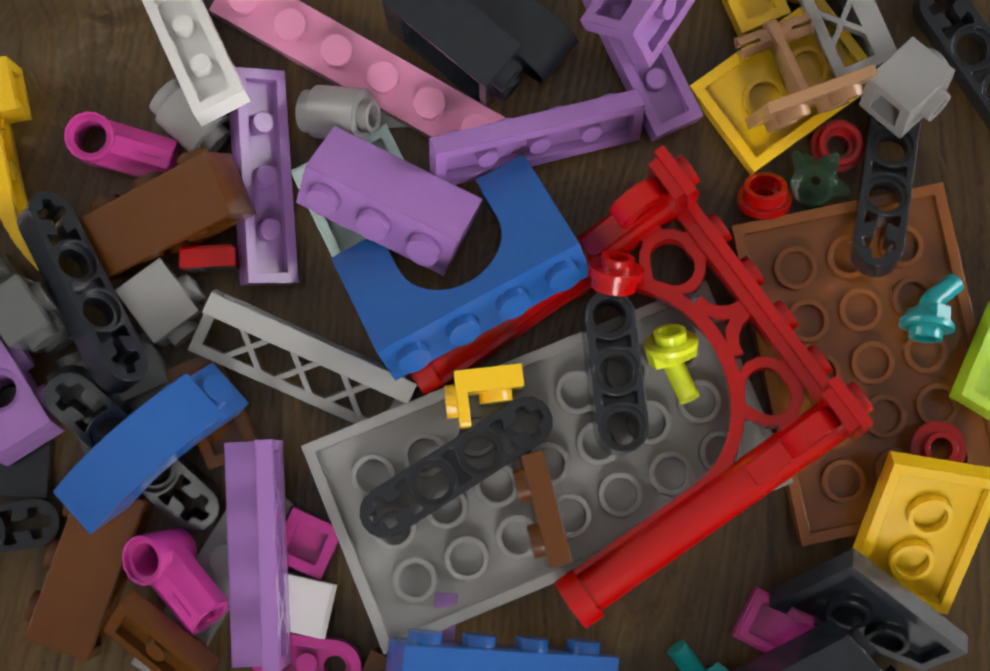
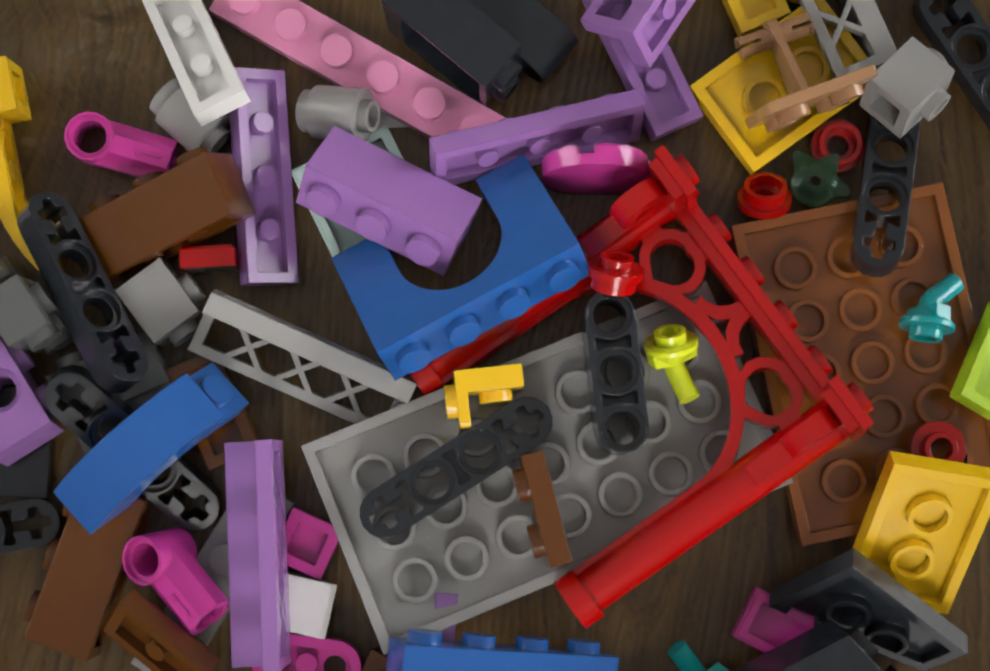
none -> dark pink tile [542,143,650,195]

